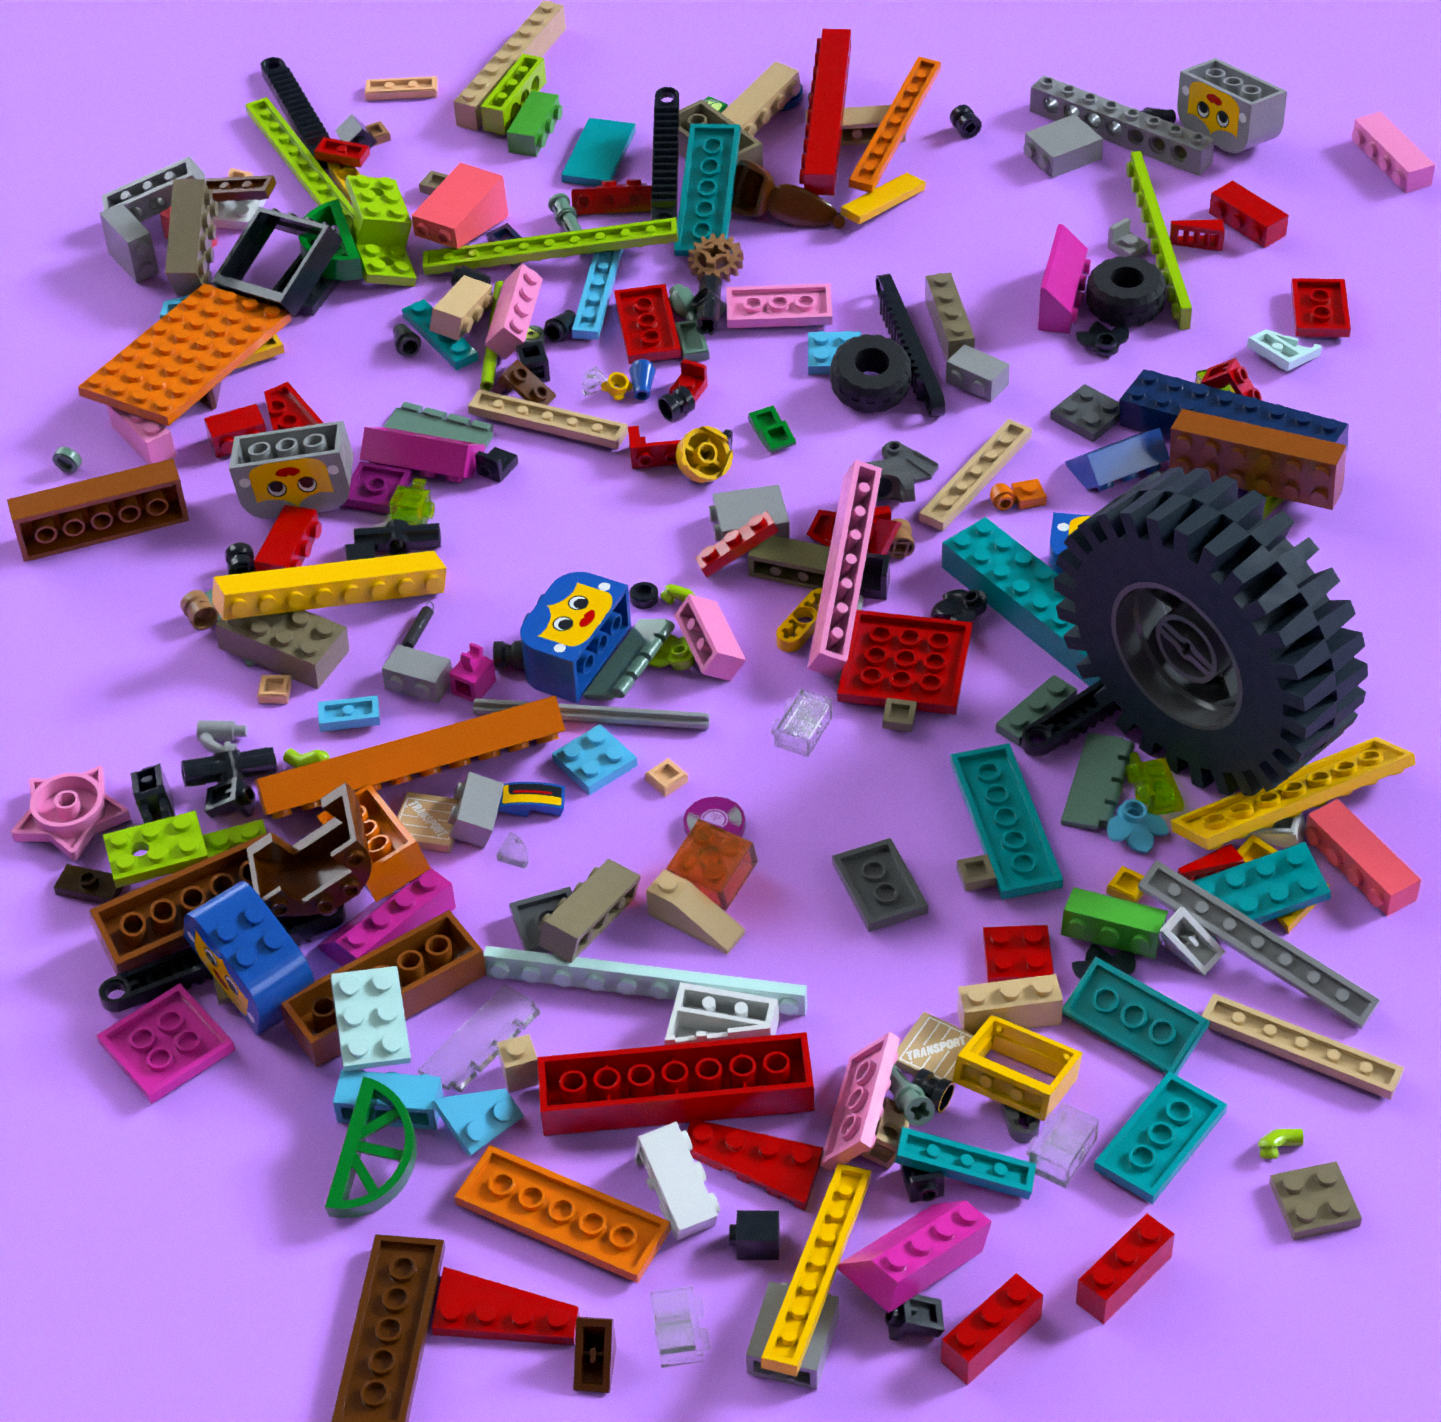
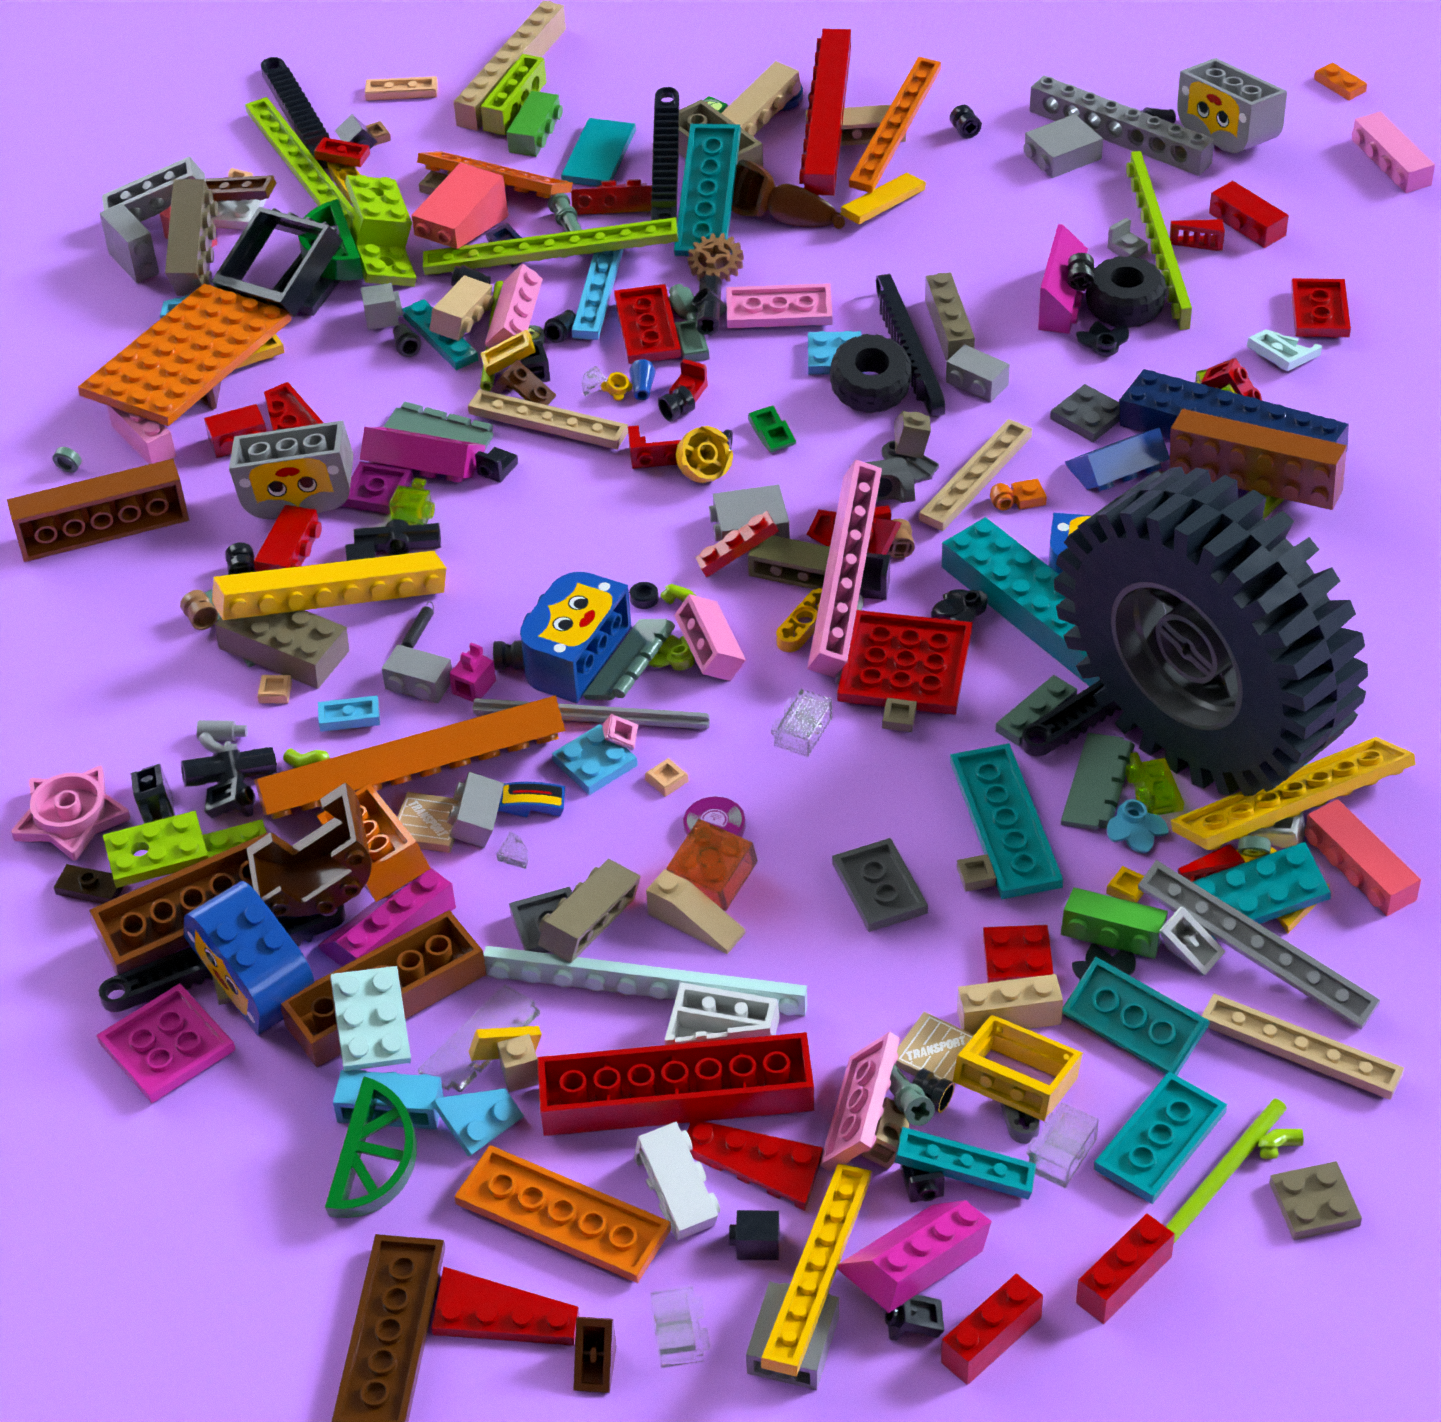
none -> light grey brick [361,283,403,330]
none -> orange plate [417,151,573,198]
none -> yellow tile [468,1026,542,1061]
none -> yellow tile [480,329,536,376]
none -> bright pink slope [602,714,638,751]
none -> dark tan slope [894,411,931,458]
none -> pearl dark grey wheel [1068,253,1094,290]
none -> lime piece [1165,1098,1287,1245]
none -> sand green tile [1238,836,1271,857]
none -> orange plate [1314,62,1367,101]

